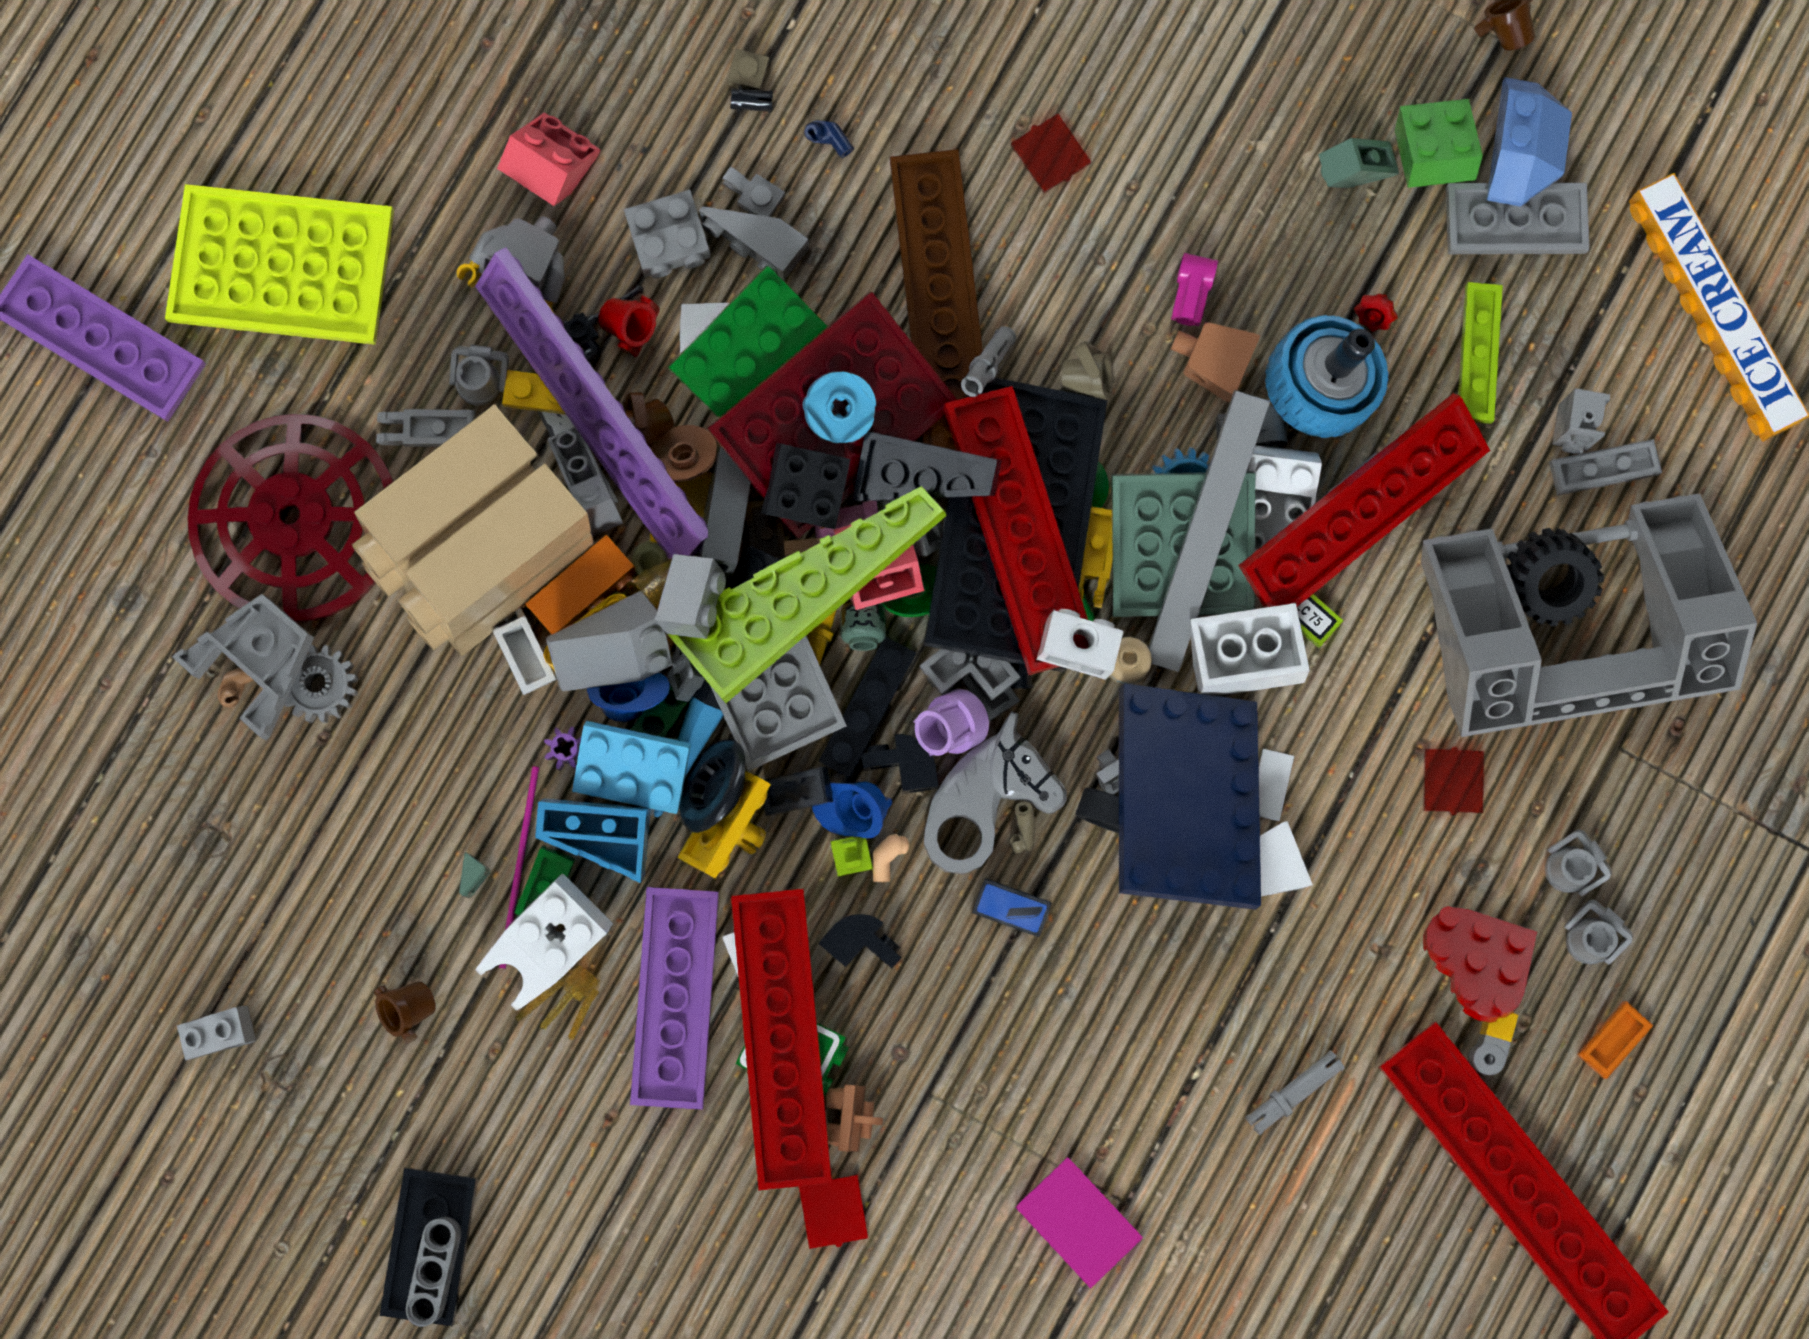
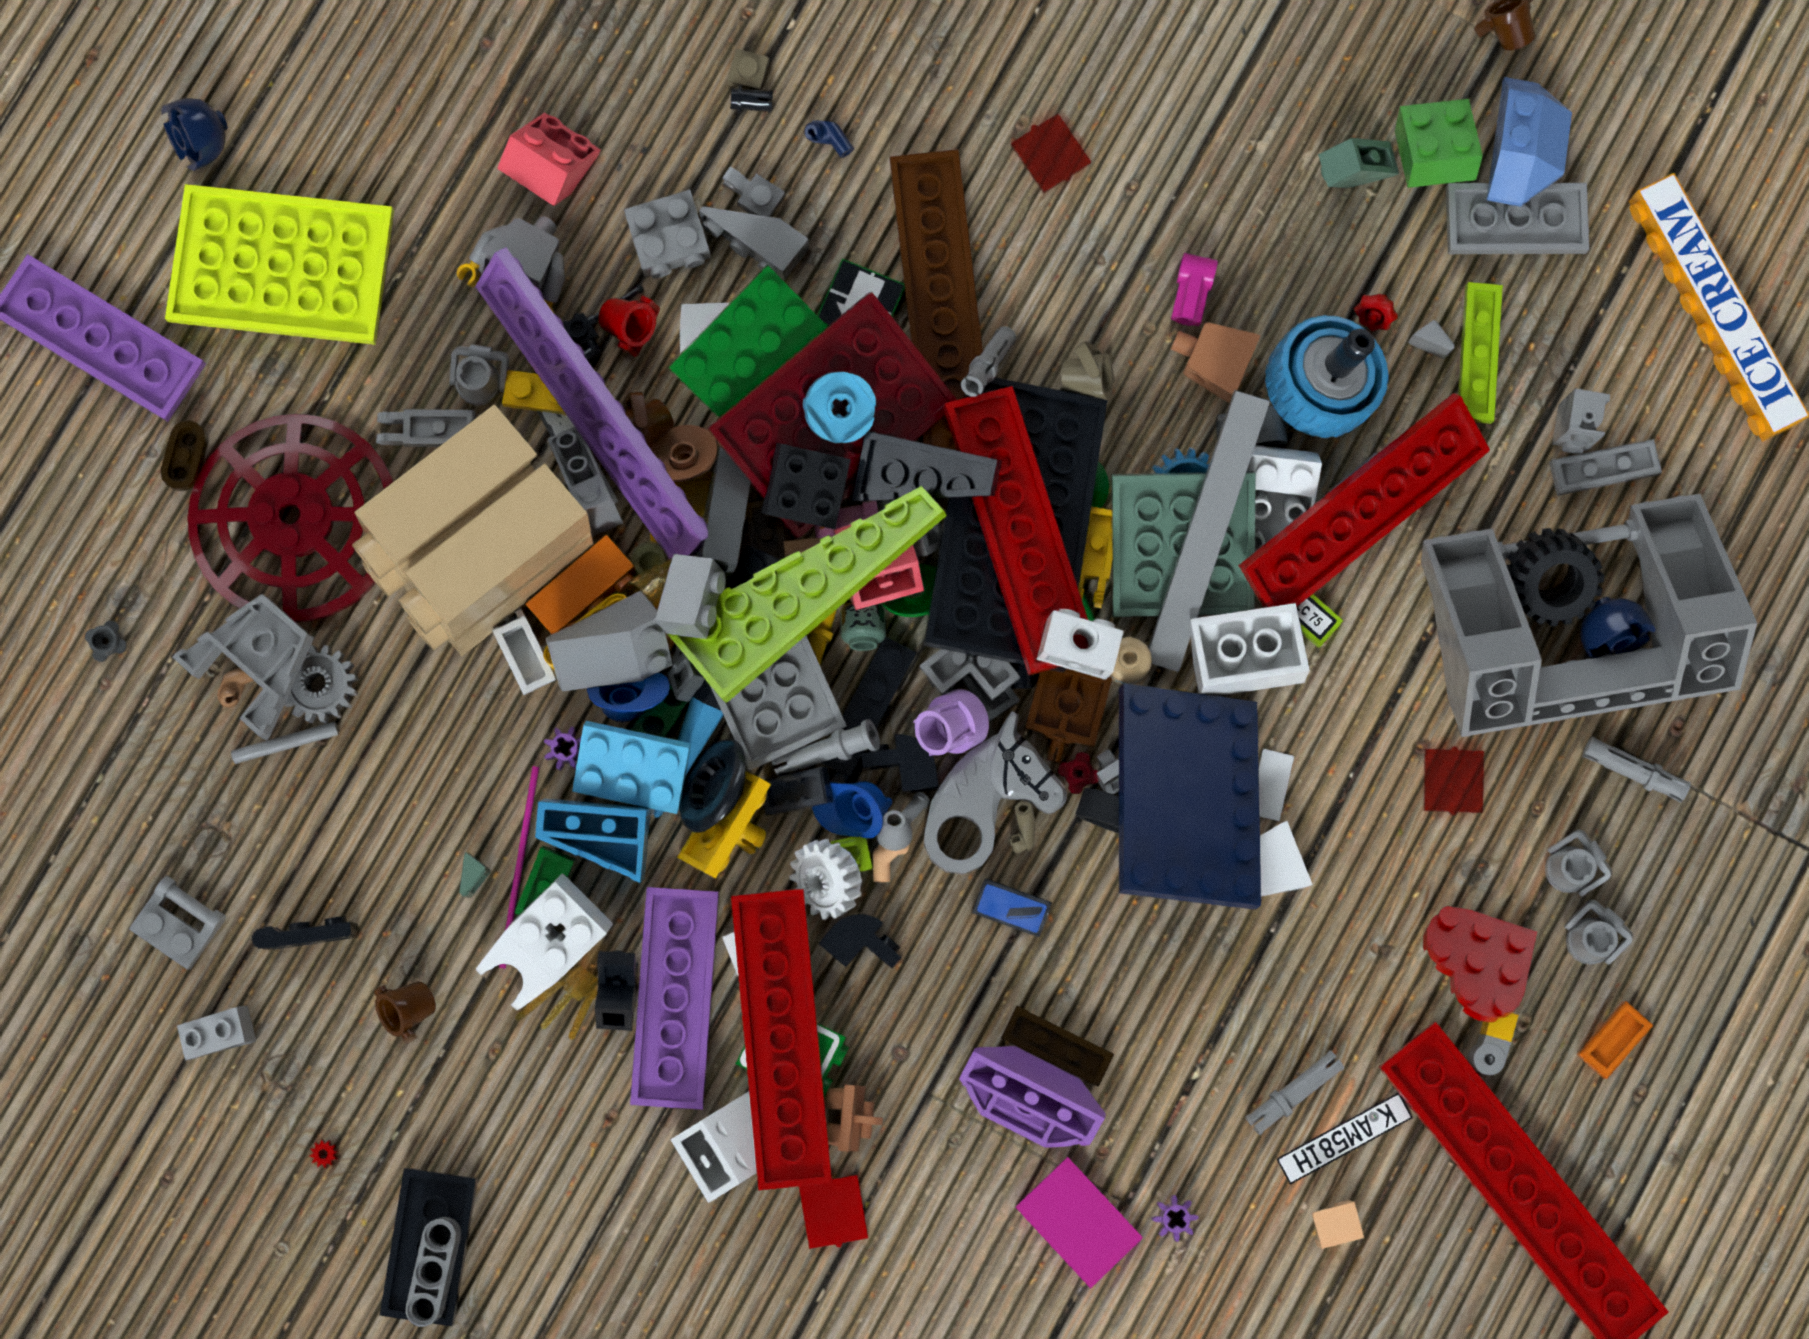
none -> dark grey plate [85,621,127,662]
none -> light grey plate [129,875,226,970]
none -> dark brown plate [160,420,208,491]
none -> dark blue cylinder [161,98,228,171]
none -> light grey bar [231,721,339,764]
none -> black hinge [251,916,359,950]
none -> red piece [310,1139,339,1168]
none -> black brick [595,950,638,1031]
none -> white slope [671,1091,757,1203]
none -> light grey pin [772,719,880,776]
none -> white gear [789,839,862,919]
none -> tile [817,258,905,326]
none -> light grey bar [877,792,930,851]
none -> medium lavender wedge [959,1046,1106,1148]
none -> dark brown plate [1001,1006,1114,1087]
none -> reddish brown plate [1025,668,1112,764]
none -> dark red plate [1058,752,1099,794]
none -> medium lavender gear [1151,1195,1199,1242]
none -> sticker [1277,1093,1413,1184]
none -> light nougat panel [1312,1200,1364,1249]
none -> light grey slope [1408,320,1455,359]
none -> dark blue cylinder [1580,597,1656,659]
none -> light grey pin [1582,736,1691,803]

